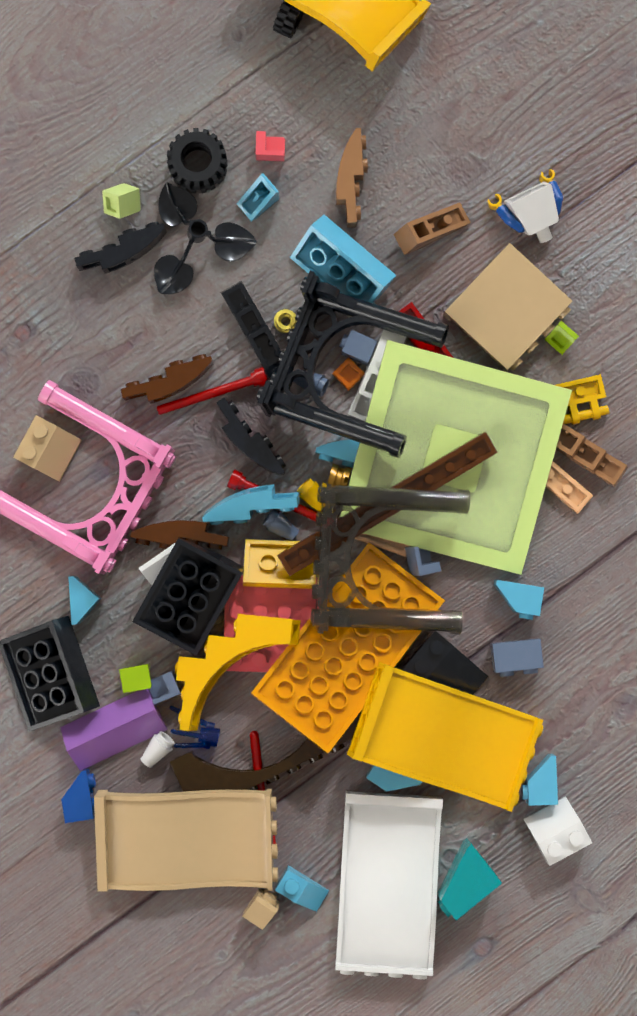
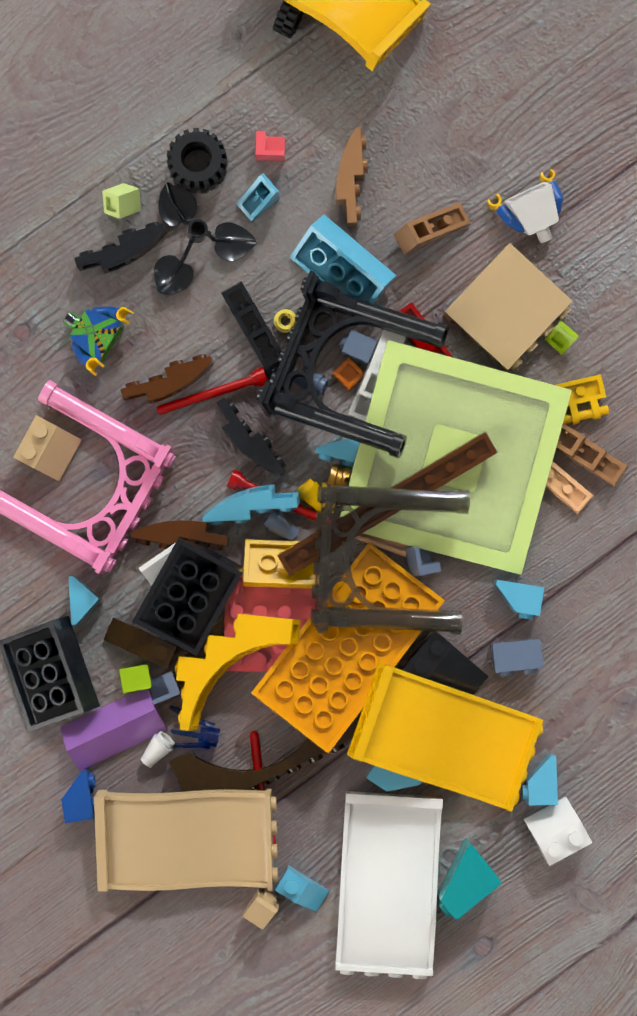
none -> torso [63,307,134,376]
none -> dark brown slope [104,617,179,669]

